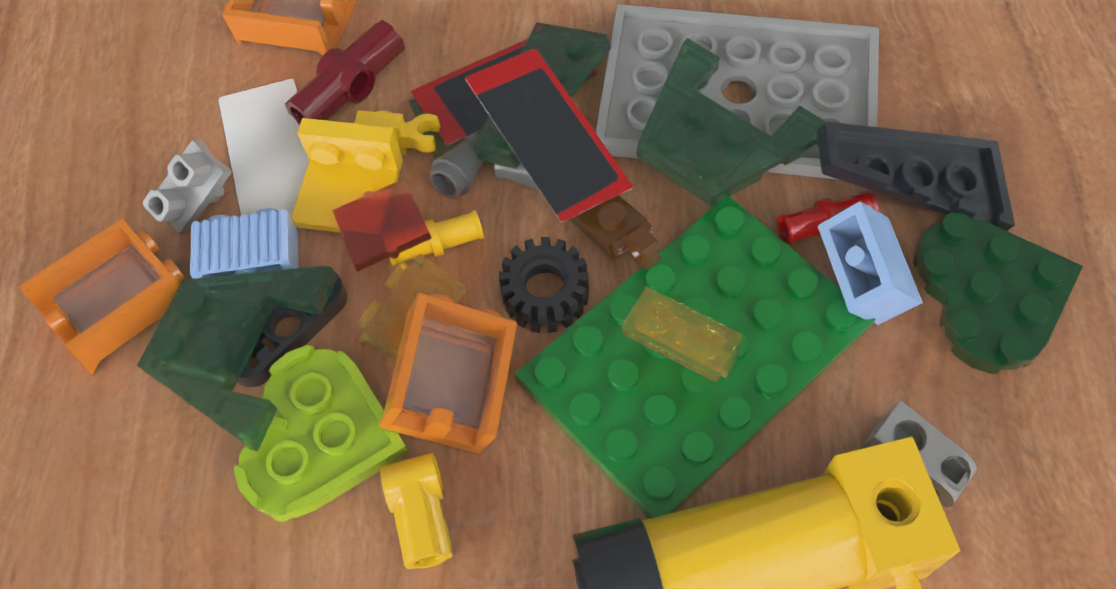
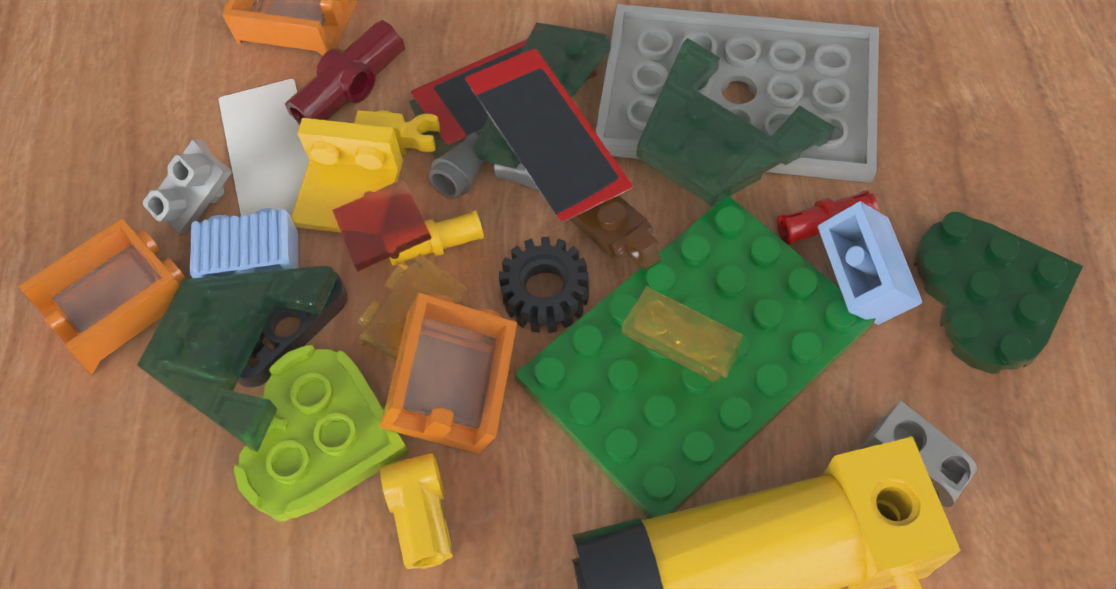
black wing [816,121,1015,231] -> none

